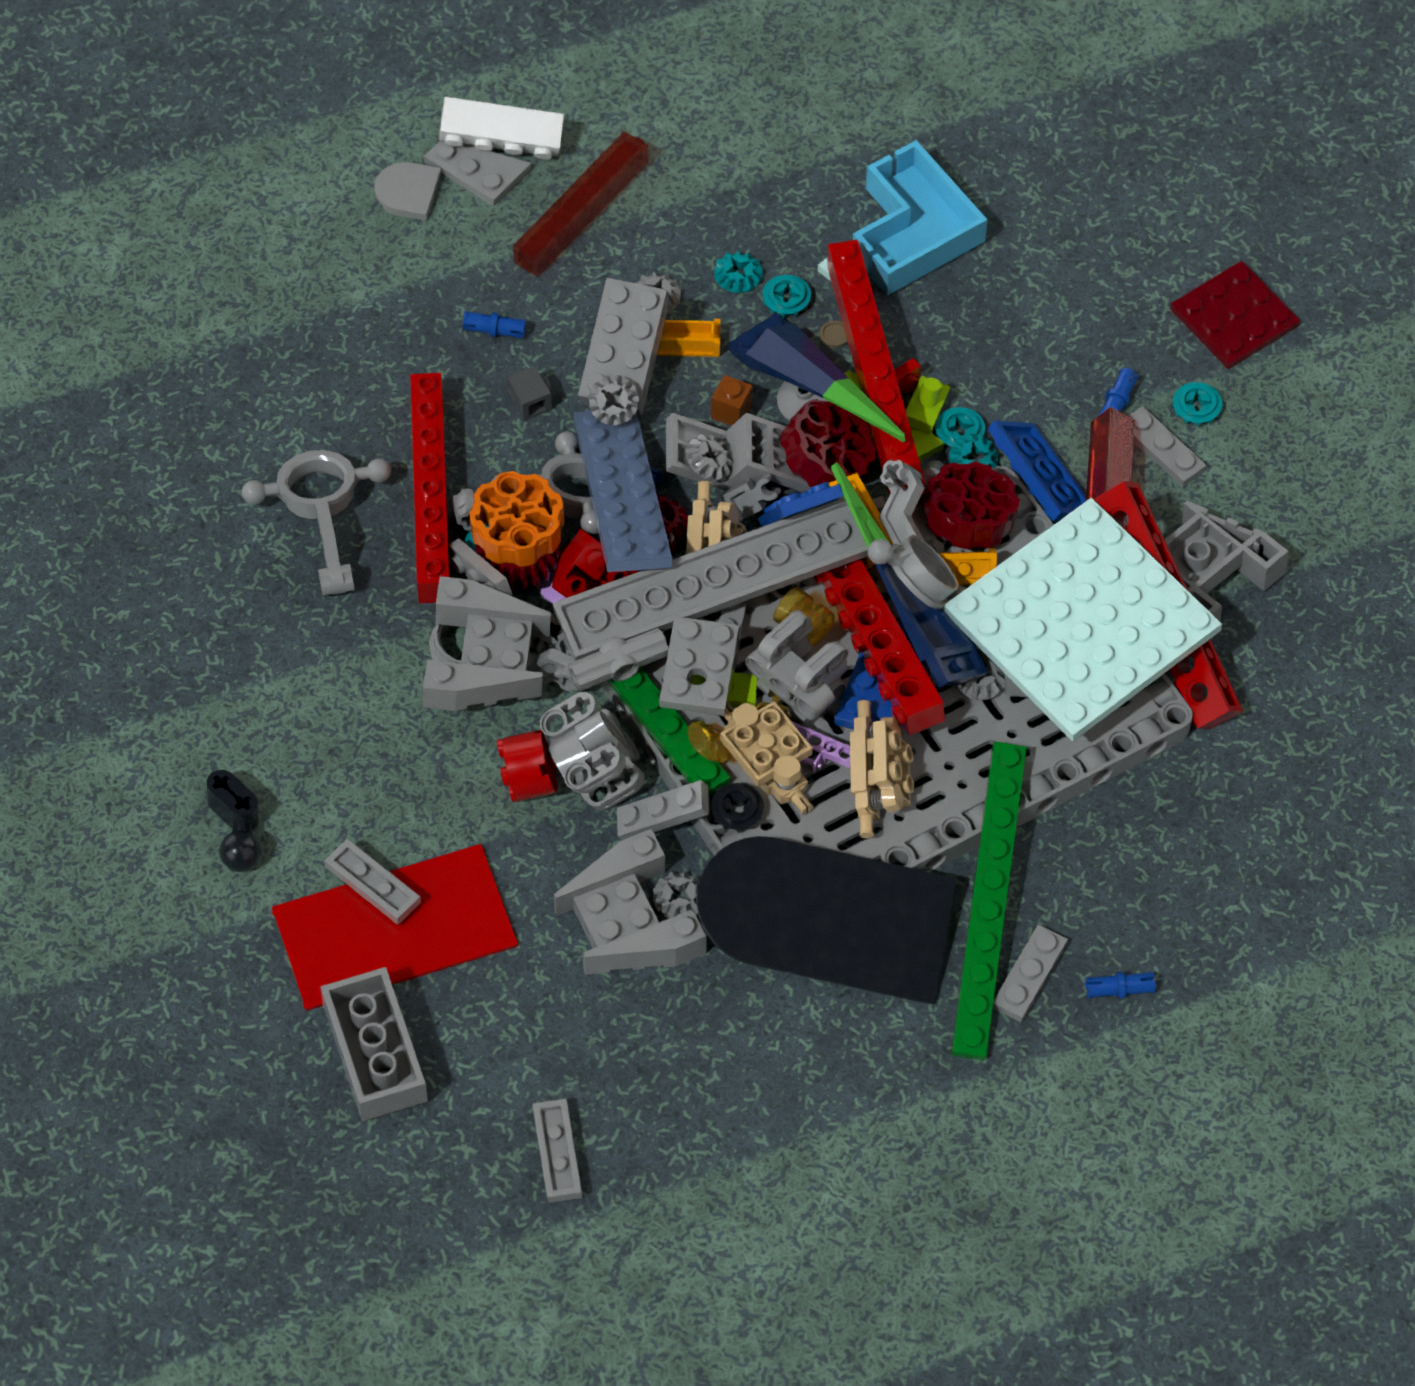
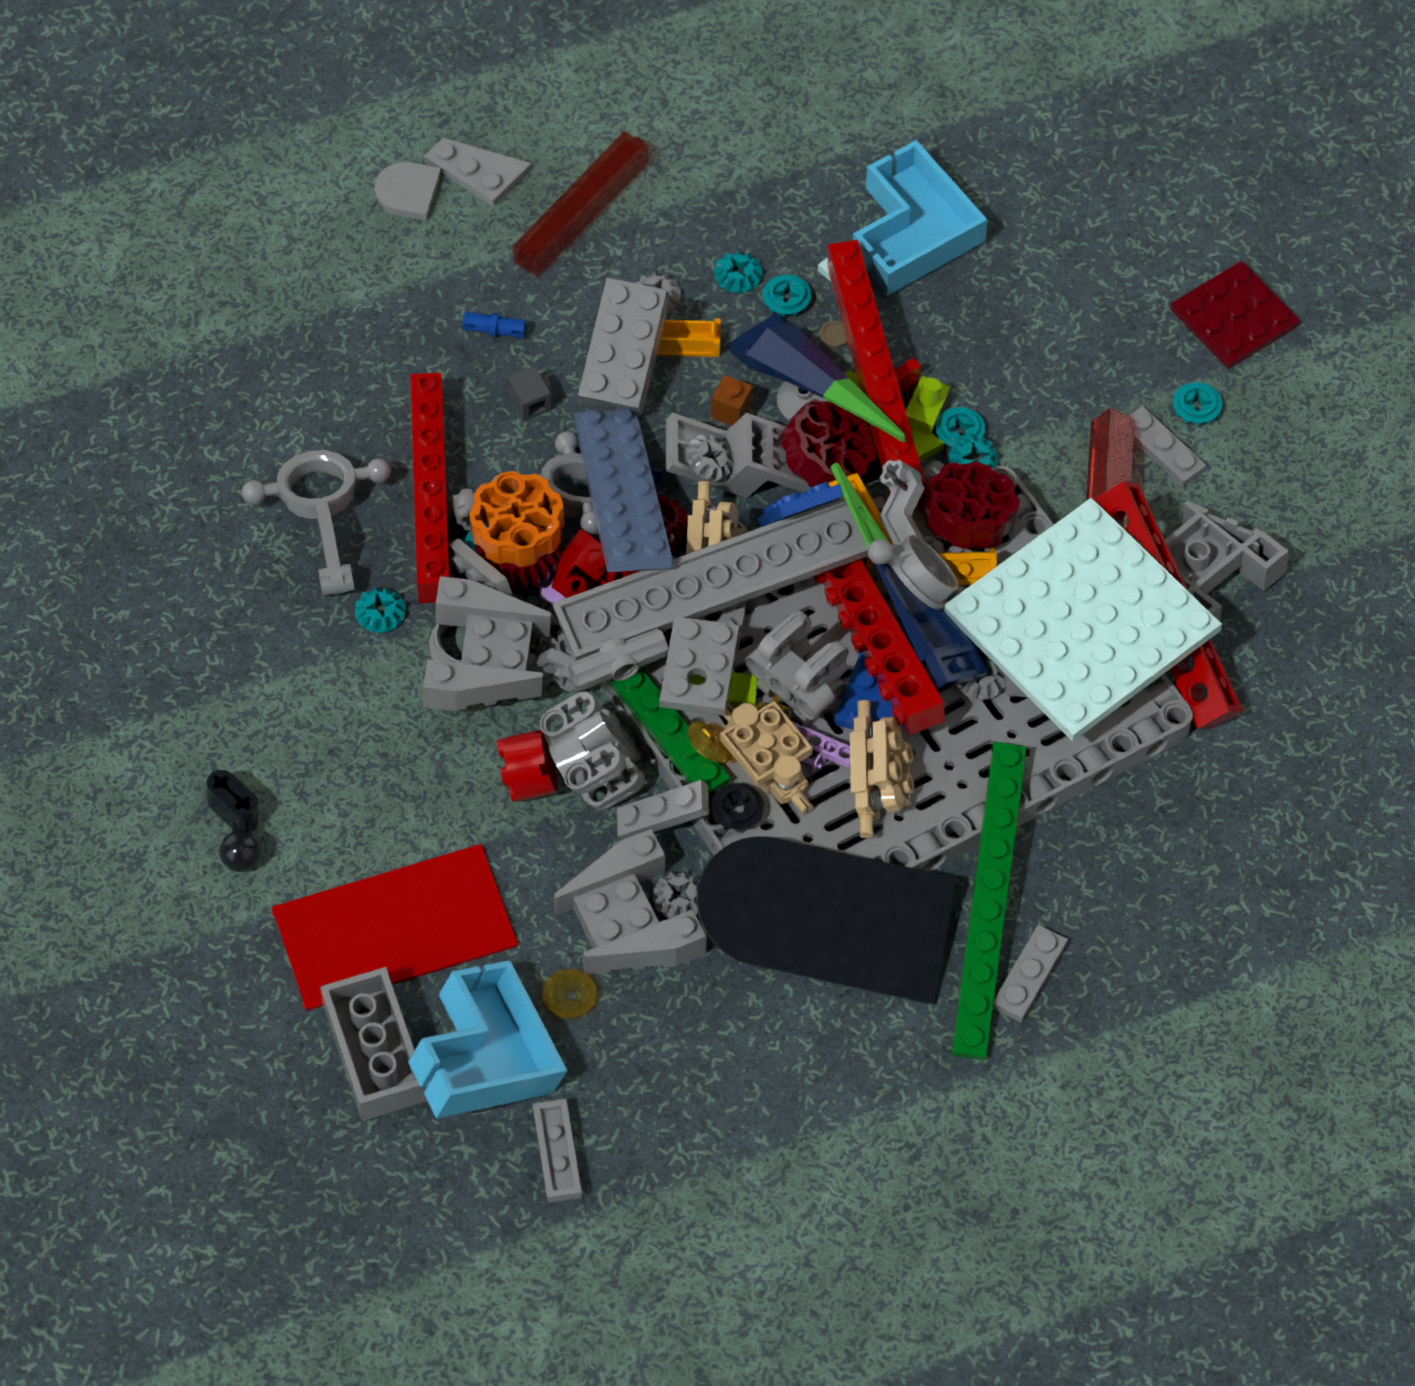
light grey plate [324,839,421,925] -> none
white wedge [439,97,564,159] -> none
light grey gear [589,375,639,425] -> none
light grey plate [721,474,781,521] -> none
clear yellow wheel [773,587,835,647] -> none
blue plate [987,421,1089,521] -> none
blue pin [1085,971,1156,999] -> none
blue pin [1096,368,1139,429] -> none
none -> teal gear [355,586,406,633]
none -> medium azure piece [408,960,567,1119]
none -> clear yellow gear [542,969,597,1020]

